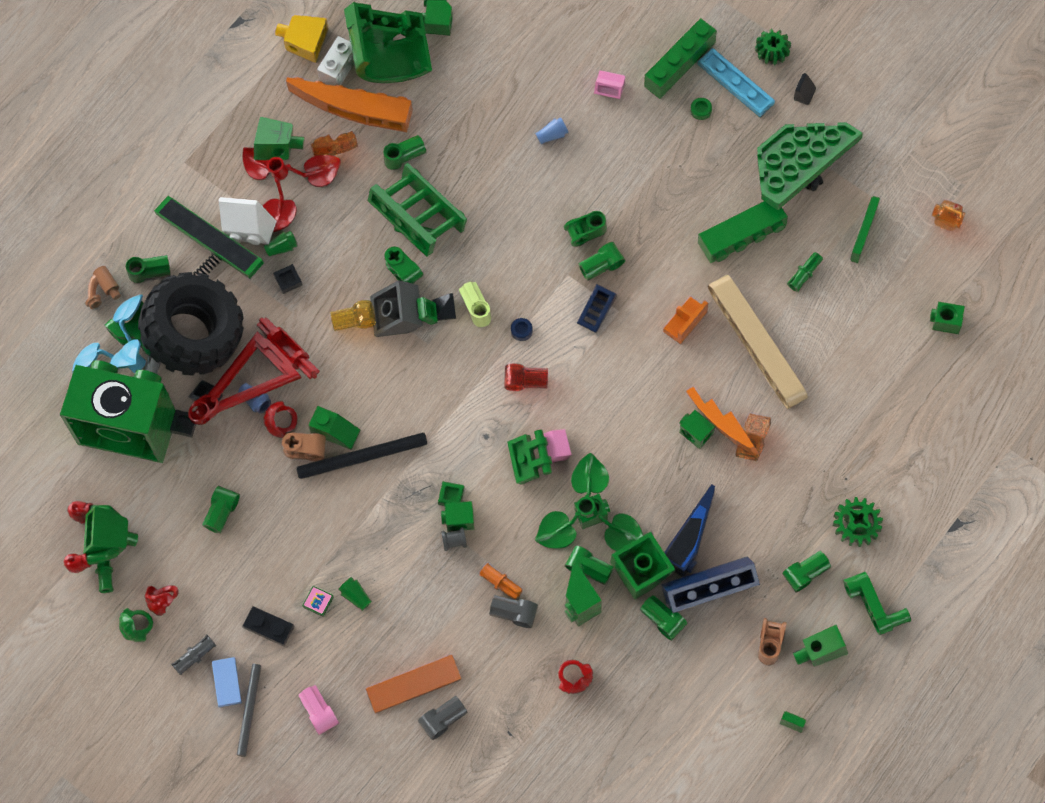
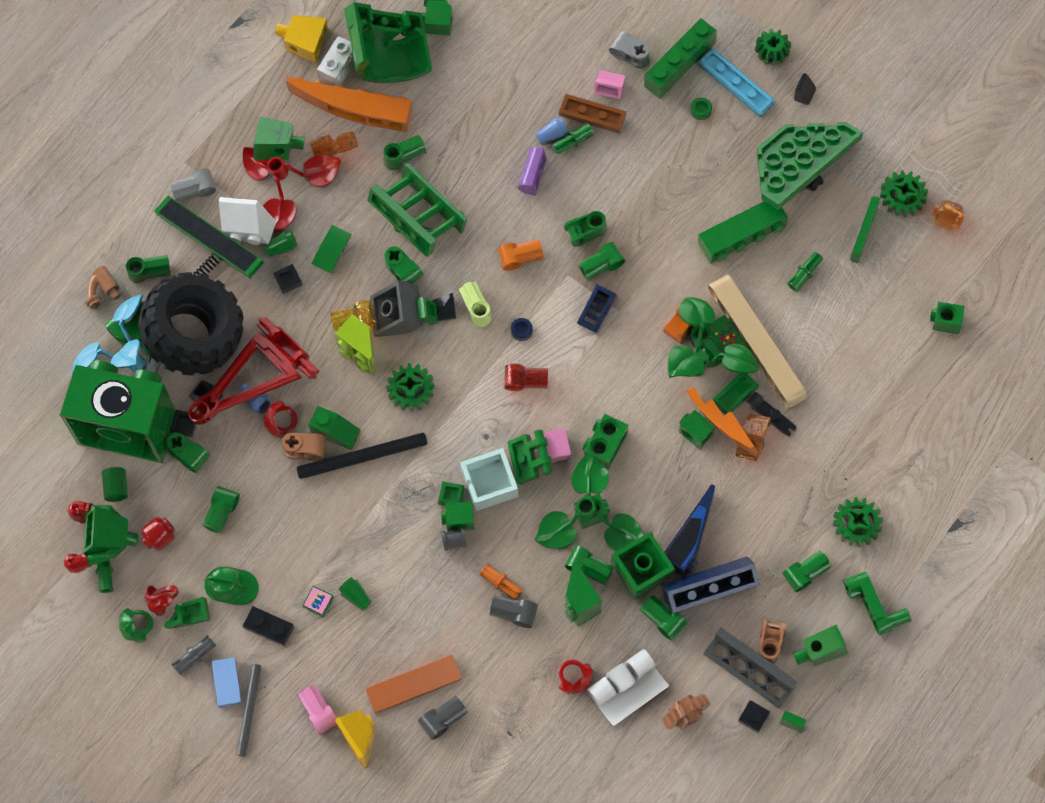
none -> green piece [101,467,128,502]
none -> red head [141,517,176,550]
none -> green slope [164,597,210,629]
none -> green piece [166,433,210,473]
none -> light grey piece [170,169,216,201]
none -> green piece [204,567,259,605]
none -> green slope [311,225,352,273]
none -> lime slope [335,314,376,375]
none -> yellow slope [335,710,376,769]
none -> green gear [386,363,435,412]
none -> light aqua piece [460,448,519,511]
none -> orange piece [497,239,544,271]
none -> medium lavender brick [518,147,547,196]
none -> green axle [553,123,594,154]
none -> dark orange plate [559,94,627,134]
none -> green brick [582,413,629,470]
none -> white panel [587,649,669,726]
none -> light grey piece [608,31,650,68]
none -> nougat gear [662,694,711,730]
none -> green plant [667,297,759,378]
none -> green piece [690,324,724,368]
none -> dark grey fence [704,627,797,708]
none -> green tile [708,315,749,349]
none -> green tile [713,373,759,415]
none -> black plate [738,700,770,733]
none -> black piece [747,392,796,437]
none -> green gear [880,170,928,217]

